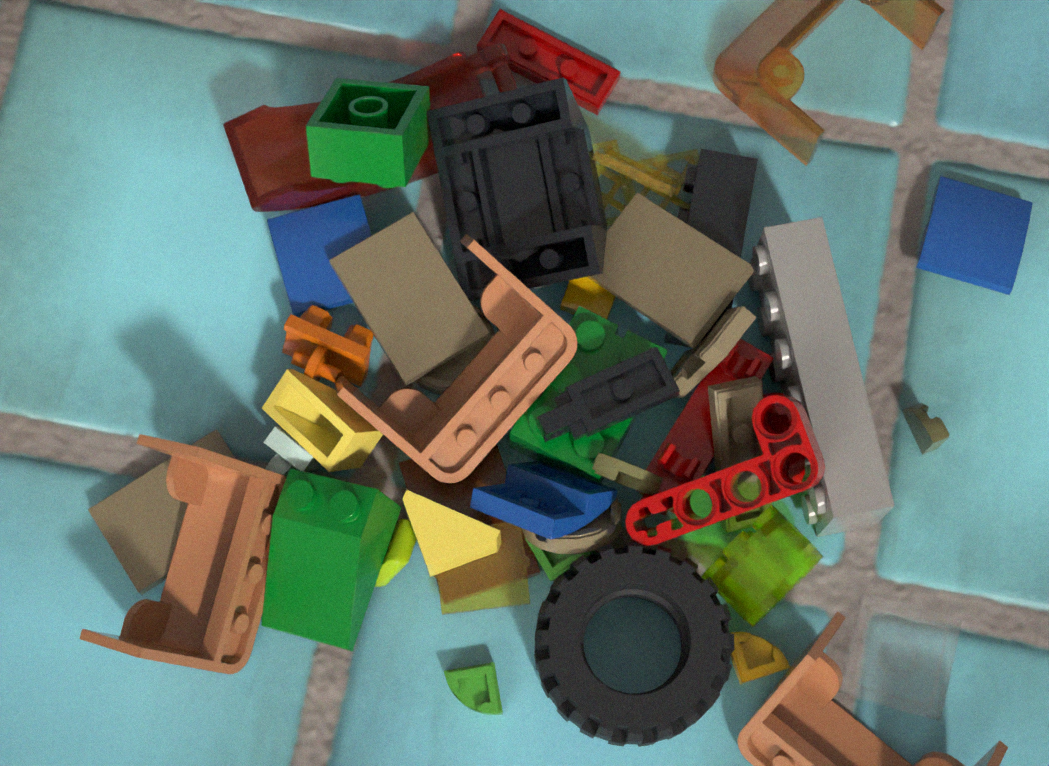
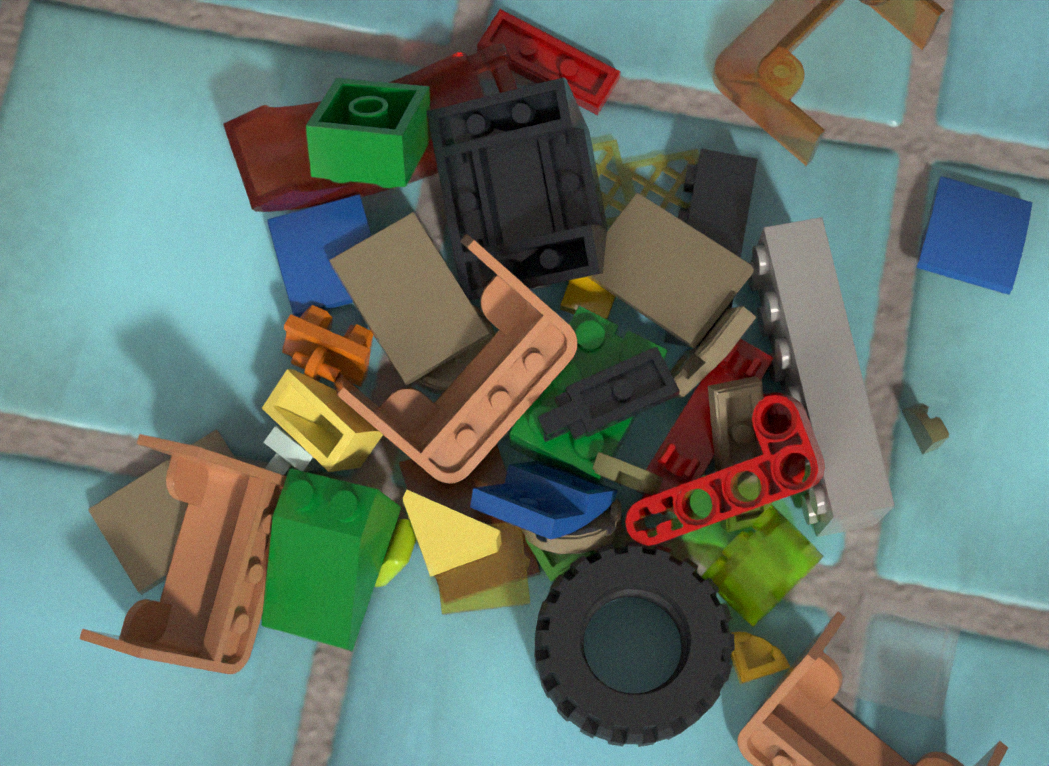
bright green tile [444,662,503,715] -> none
clear yellow window [592,147,684,197] -> none

